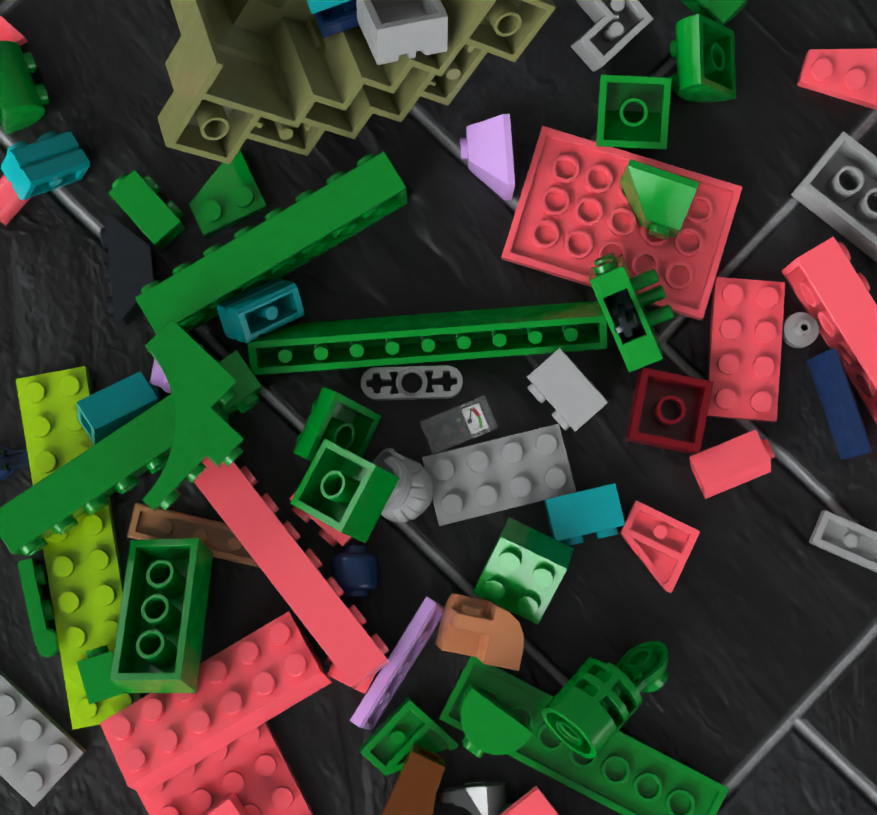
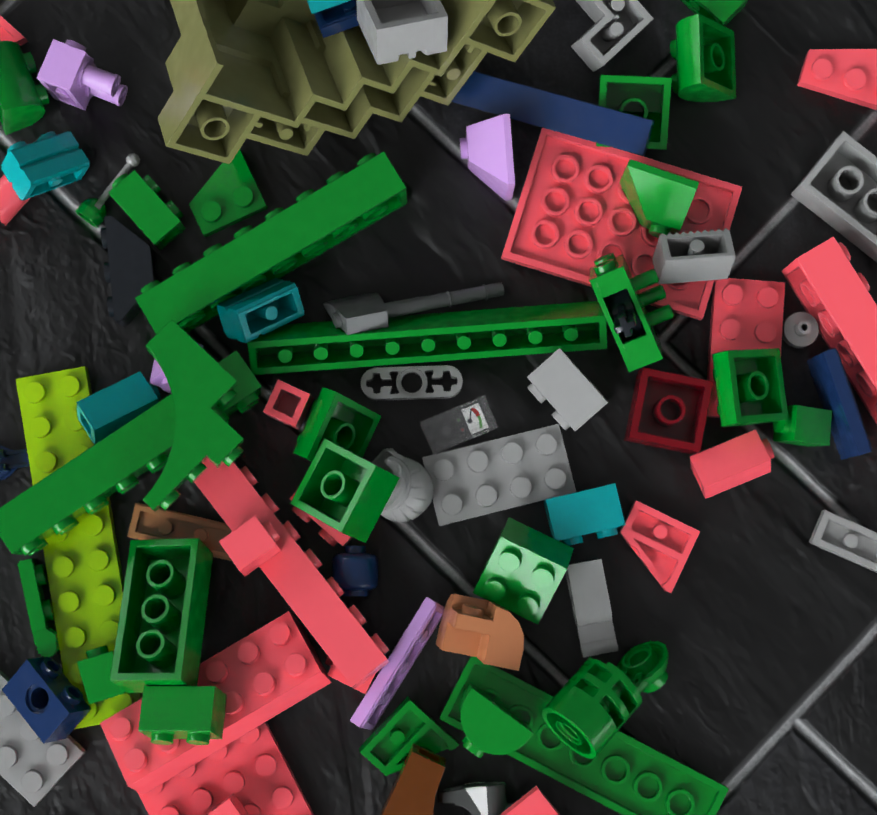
none -> dark blue brick [2,657,91,744]
none -> lavender brick [37,39,128,111]
none -> hinge [75,153,140,228]
none -> green brick [138,686,227,745]
none -> coral brick [219,515,281,576]
none -> coral brick [263,380,314,430]
none -> dark grey piece [323,282,504,335]
none -> dark blue tile [451,71,655,156]
none -> light grey piece [565,559,618,657]
none -> light grey brick [652,228,736,284]
none -> green brick [712,348,789,427]
none -> green brick [773,405,832,447]

